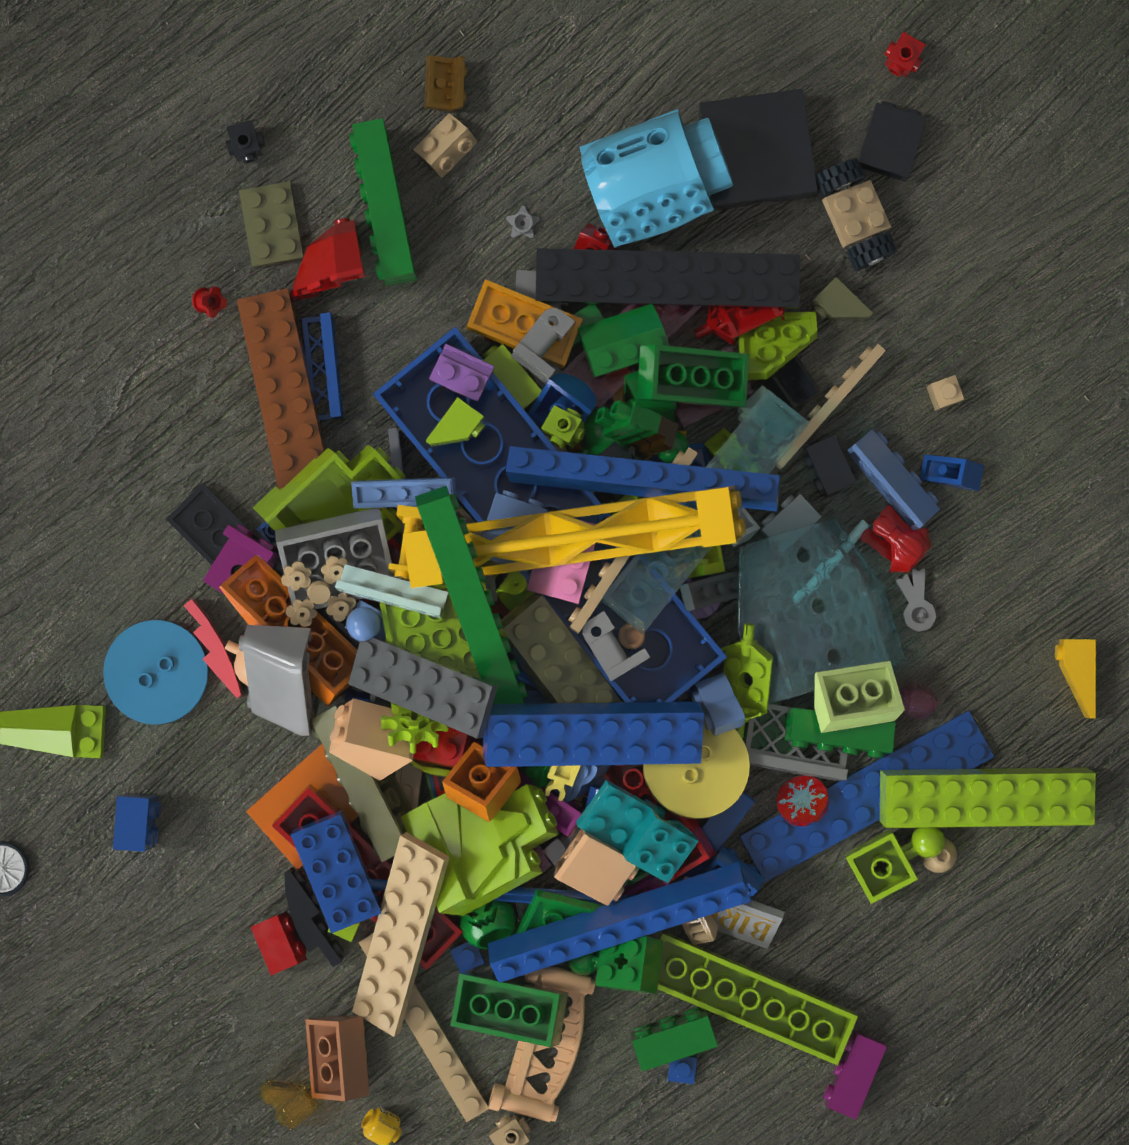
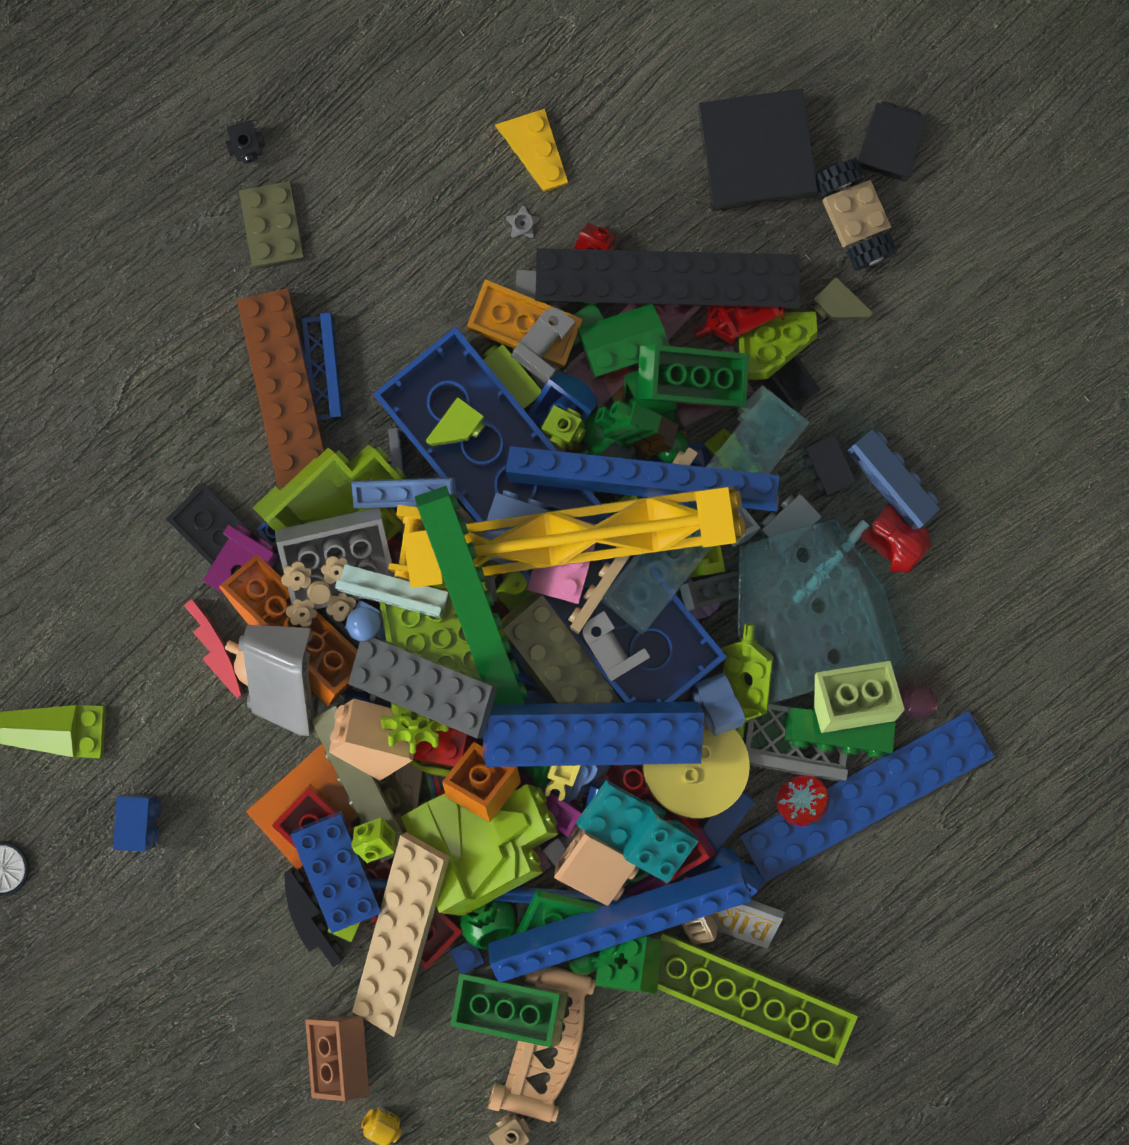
dark azure plate [103,620,209,725] -> none
red brick [192,286,227,318] -> none
red brick [250,911,307,976] -> none
clear yellow slope [259,1080,319,1131] -> none
red brick [290,218,366,302] -> none
green brick [349,118,417,286] -> none
tan plate [358,932,488,1122] -> none
tan bracket [413,113,477,178] -> none
pearl gold bracket [424,55,467,112] -> none
medium lavender plate [429,344,494,402] -> none
medium azure piece [579,109,733,247] -> none
medium nougat tile [618,622,645,649] -> none
green brick [631,1007,718,1072] -> none
blue plate [668,1056,697,1084] -> none
tan plate [773,344,886,470] -> none
magenta brick [823,1030,887,1120] -> none
lime brick [845,827,945,904] -> none
lime brick [880,767,1096,828] -> none
red brick [884,32,926,78] -> none
light grey piece [896,569,936,632] -> none
blue slope [919,454,984,491] -> none
tan brick [921,838,957,873] -> none
tan brick [926,375,964,411] -> none
yellow slope [1055,639,1096,719] -> none
none -> lime brick [352,817,396,863]
none -> yellow wing [495,109,568,192]

